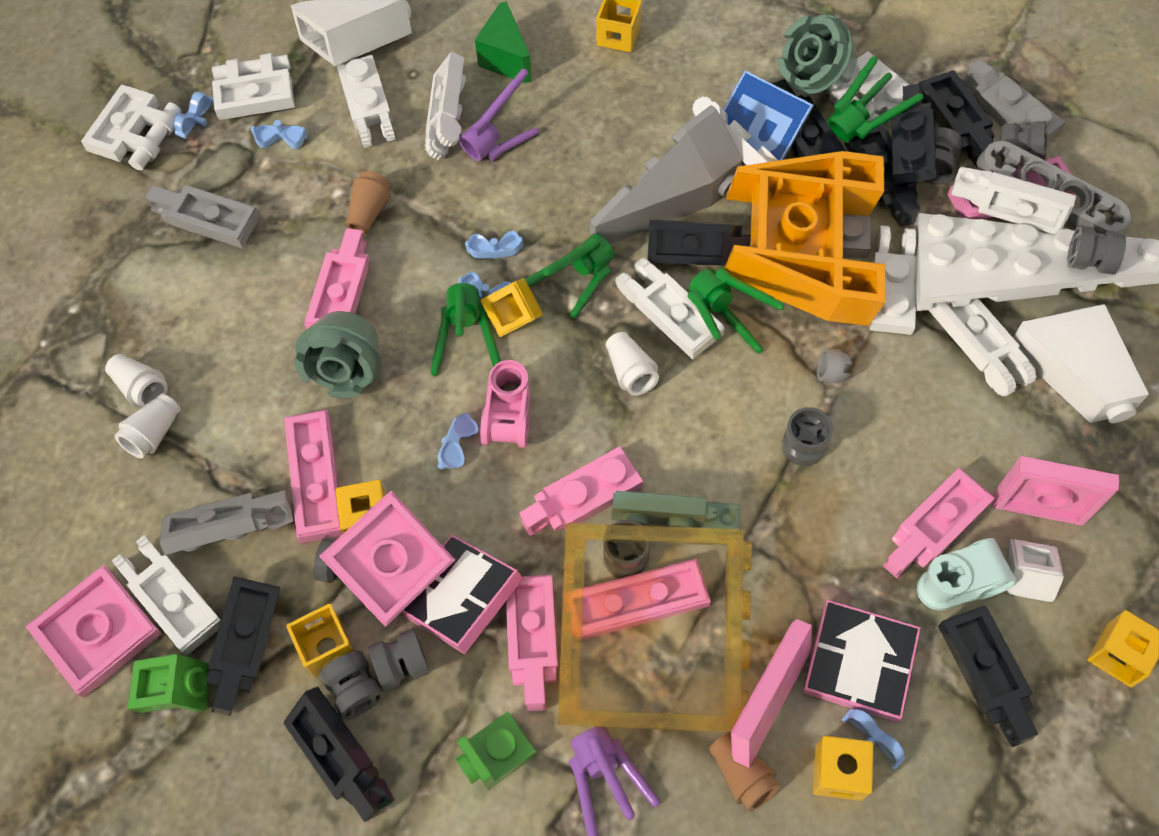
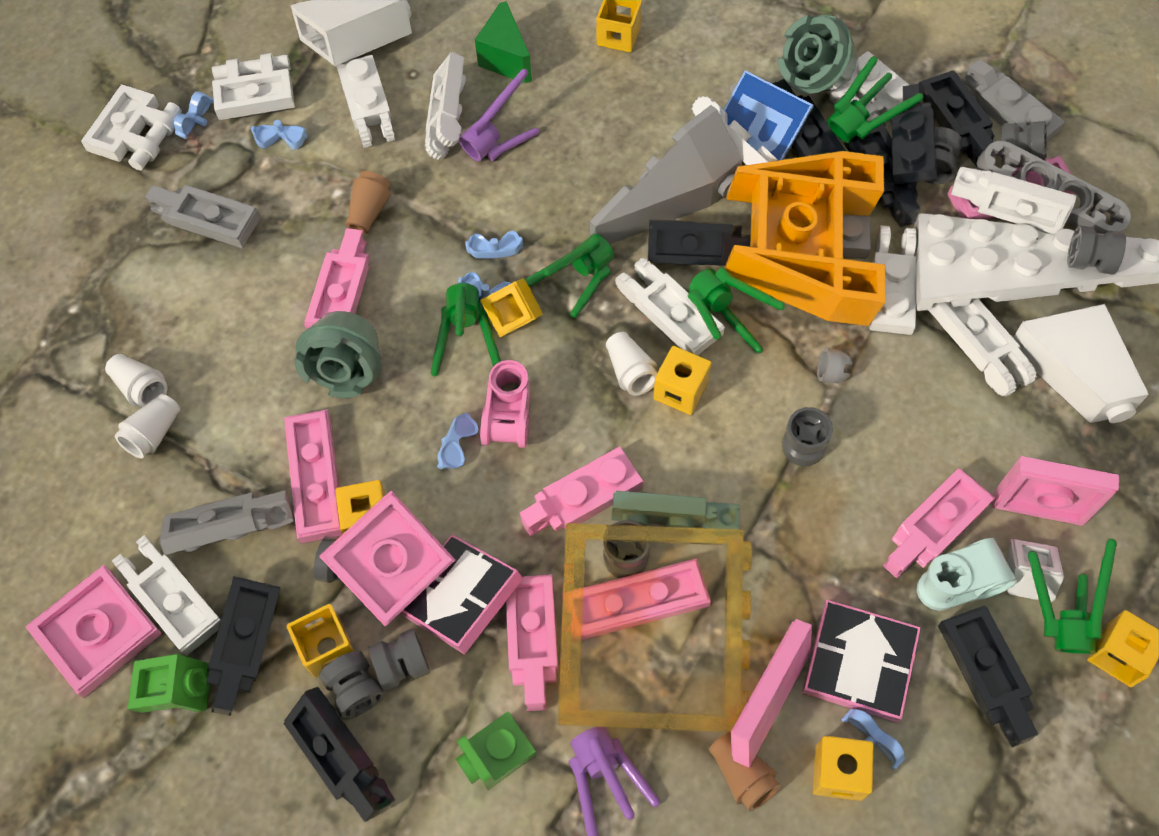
none -> yellow piece [653,346,712,415]
none -> green plant [1028,538,1117,654]

